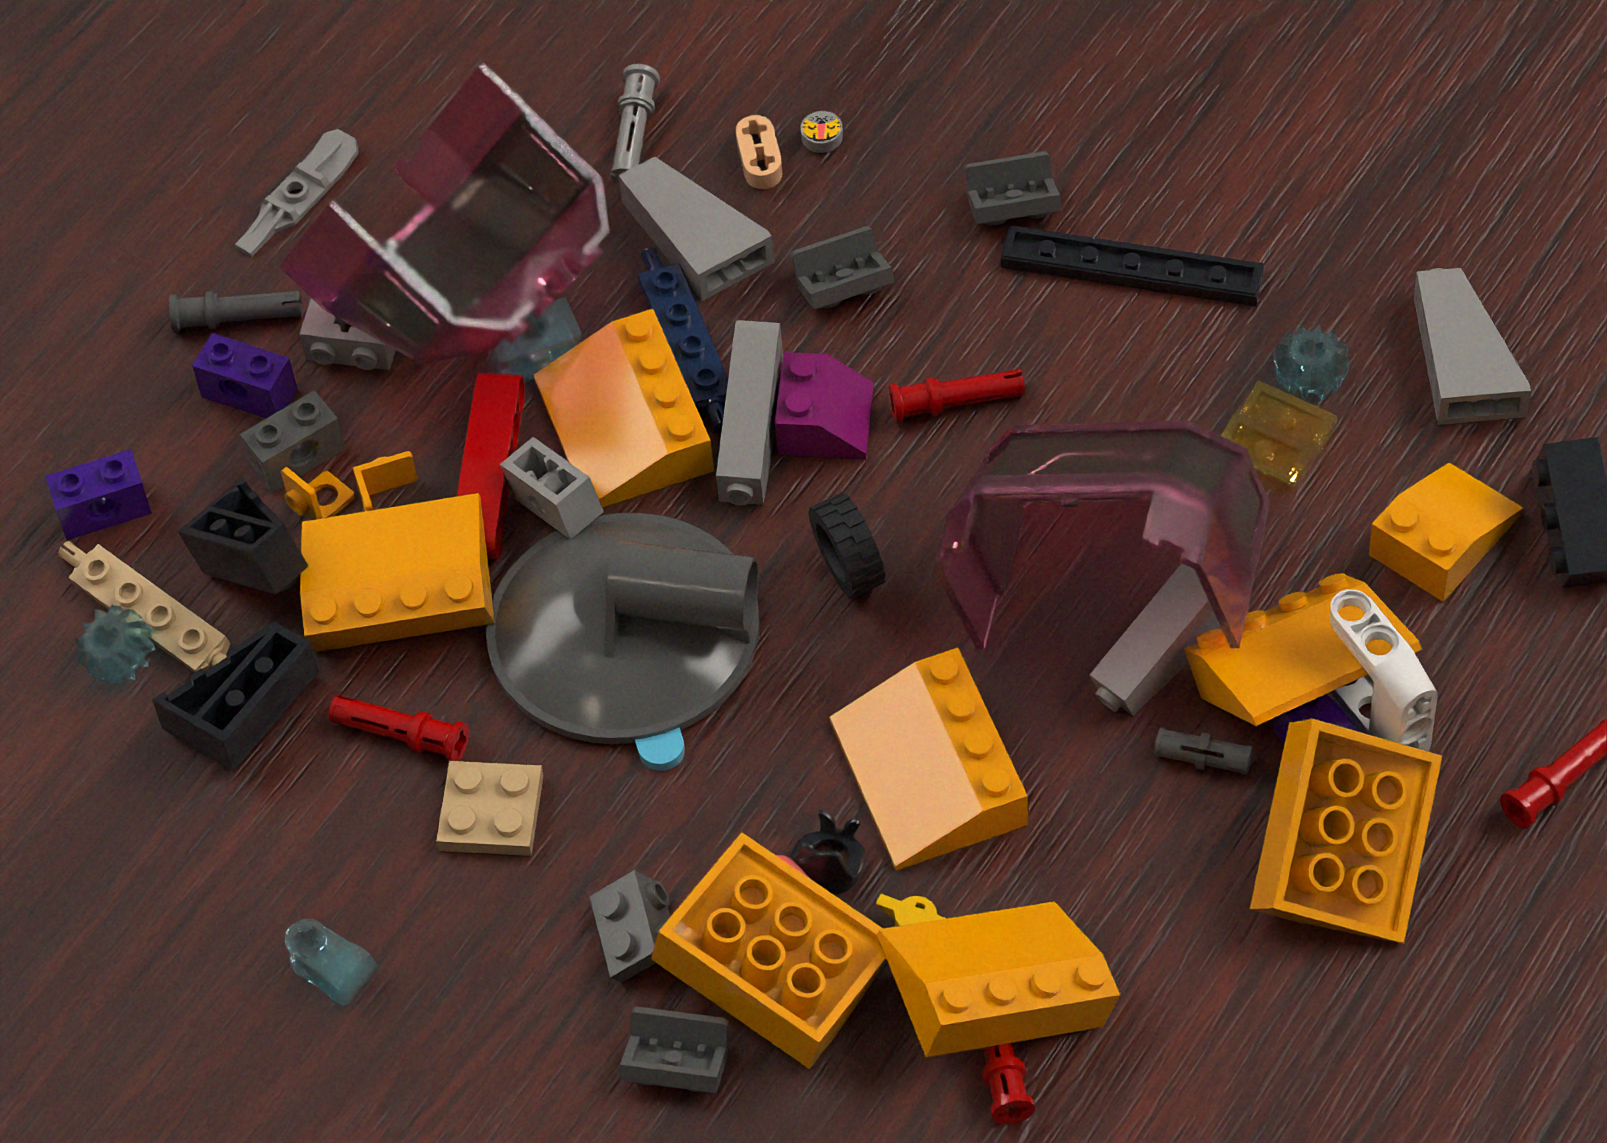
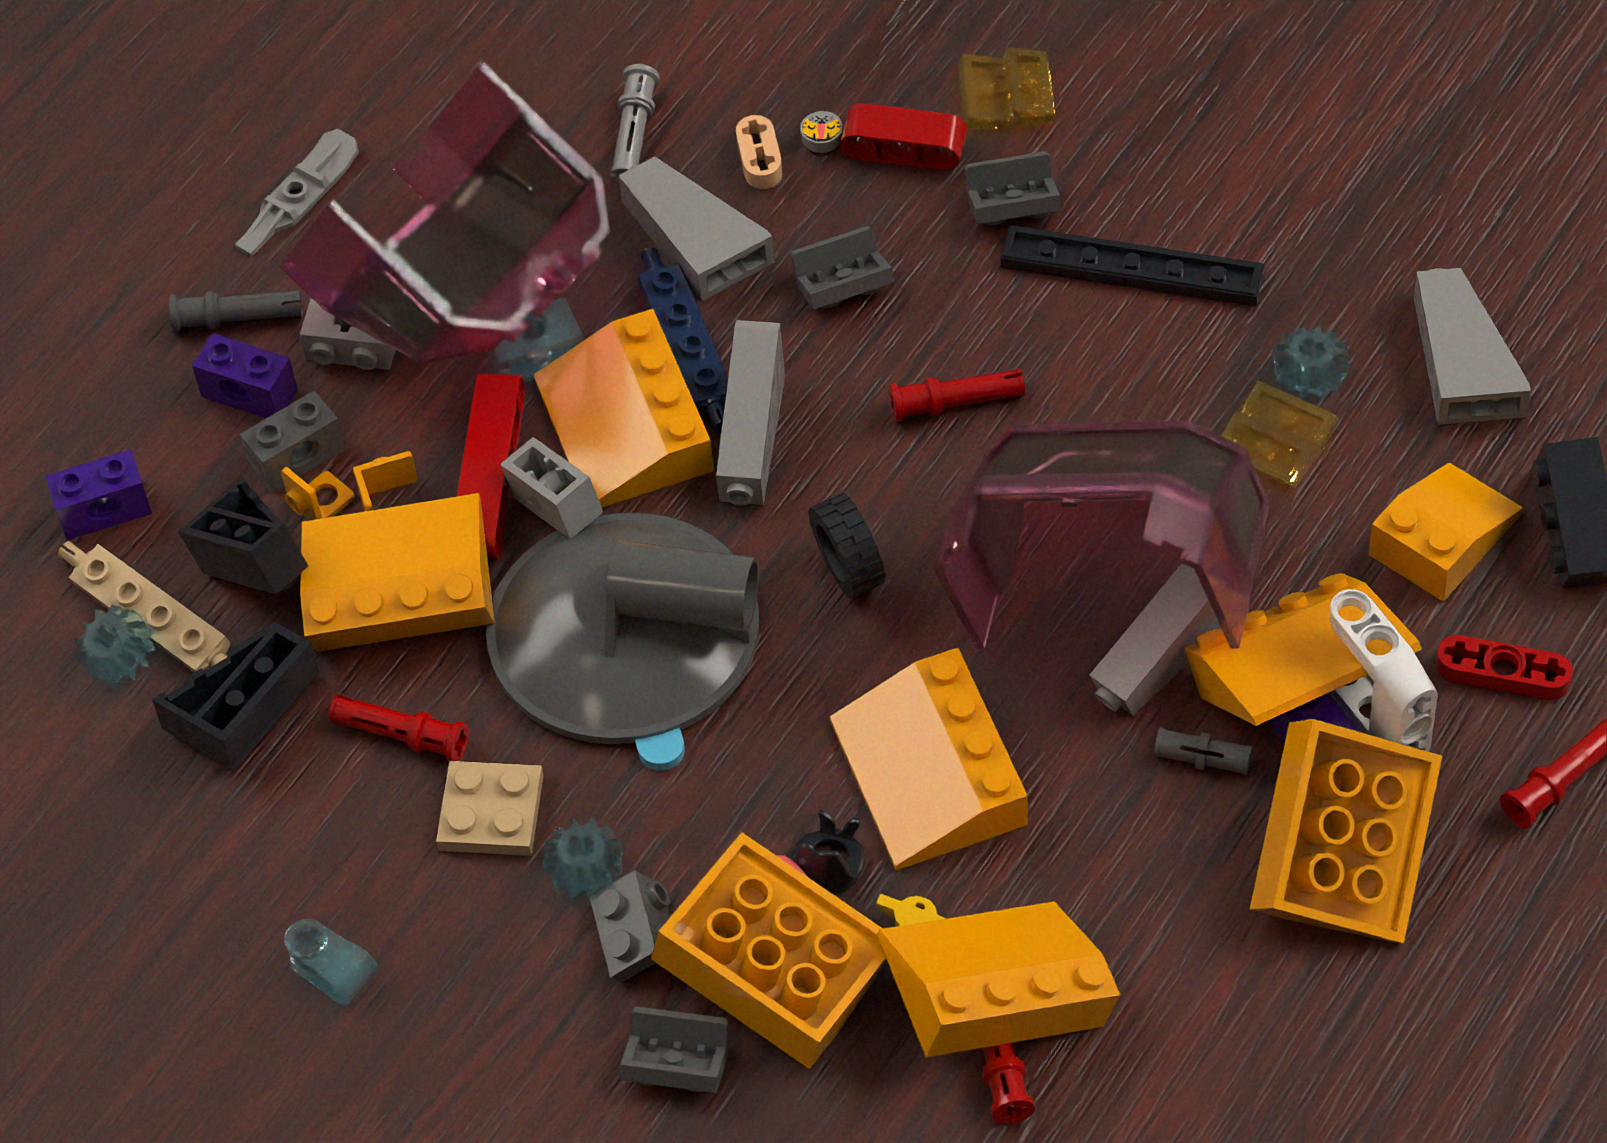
magenta slope [775,352,874,459] -> none
none -> clear light blue gear [543,817,623,899]
none -> red beam [840,103,968,171]
none -> clear yellow slope [958,47,1055,129]
none -> red beam [1436,635,1573,700]

